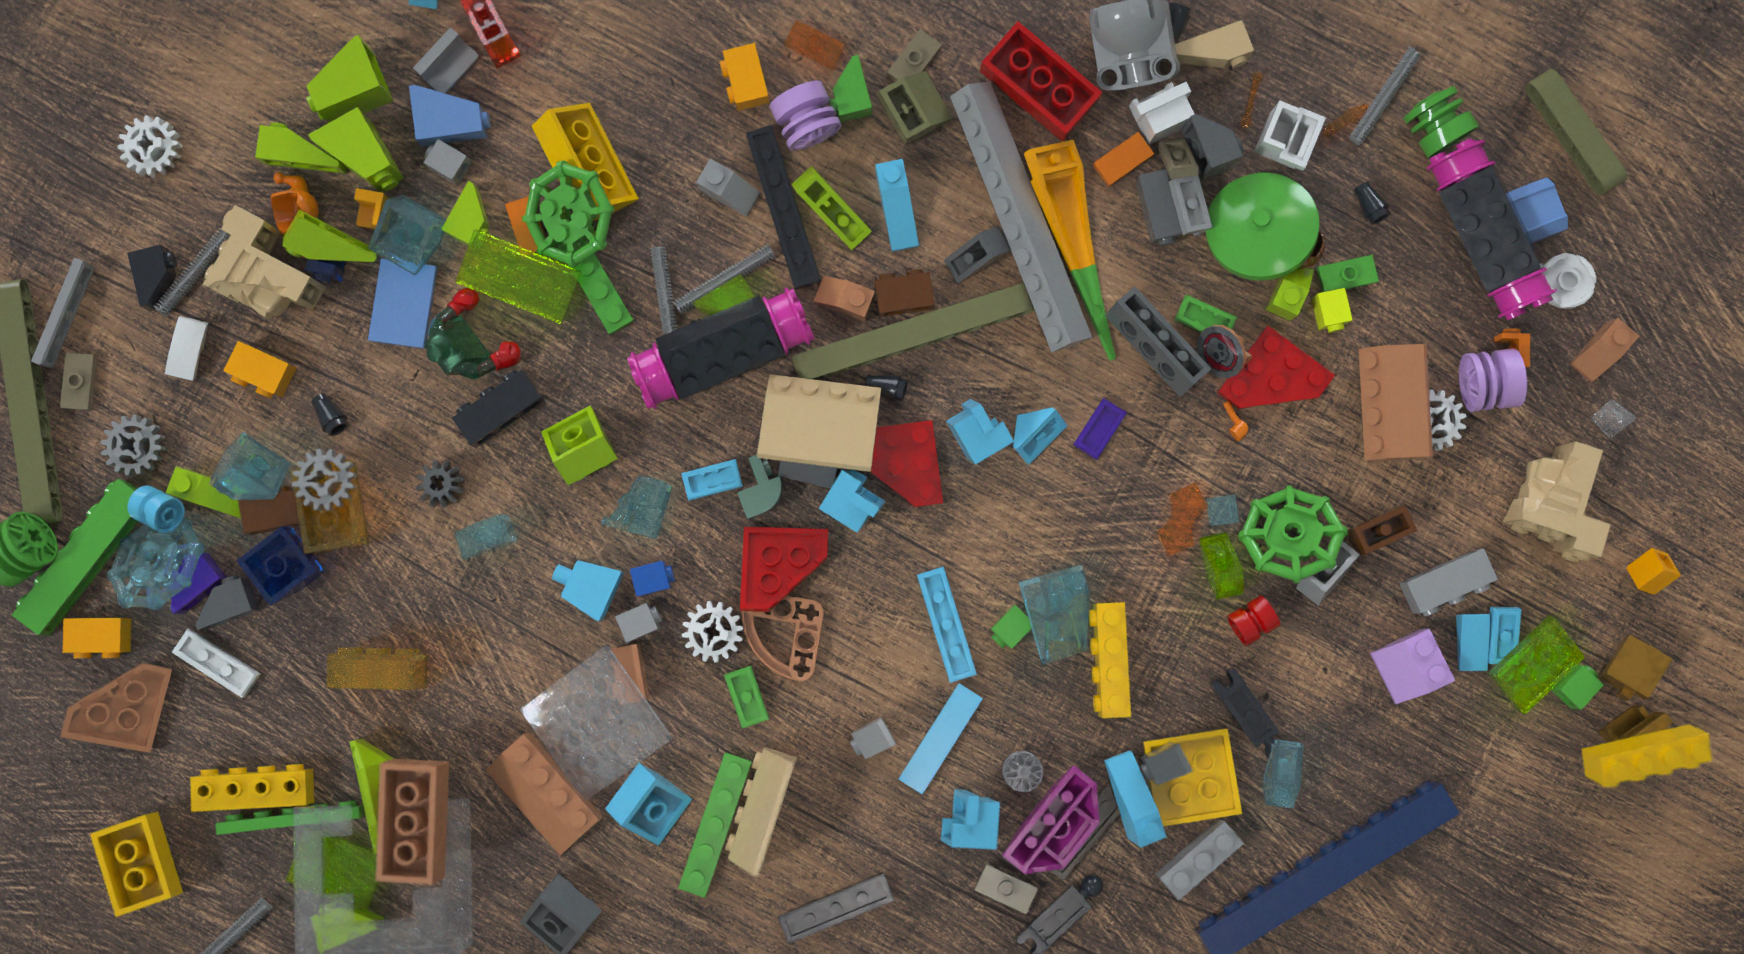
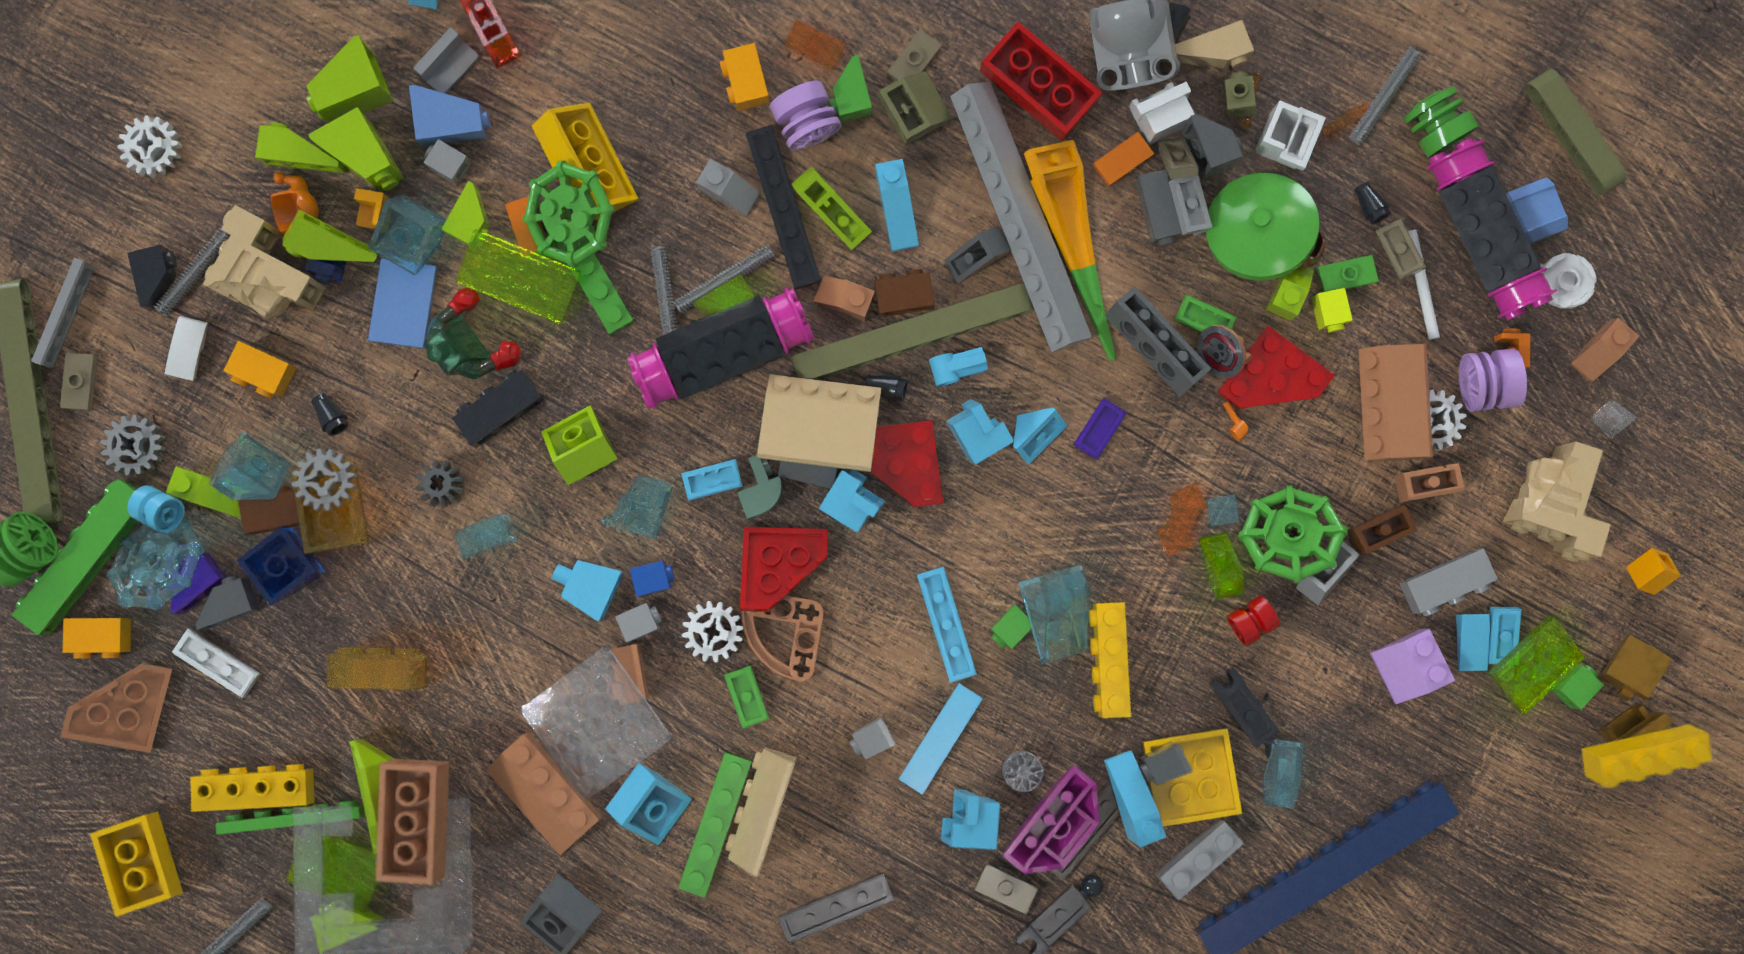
none -> medium azure piece [929,347,988,387]
none -> olive brick [1225,72,1257,119]
none -> dark tan plate [1375,219,1426,281]
none -> nougat brick [1395,463,1464,503]
none -> white bar [1408,230,1440,340]

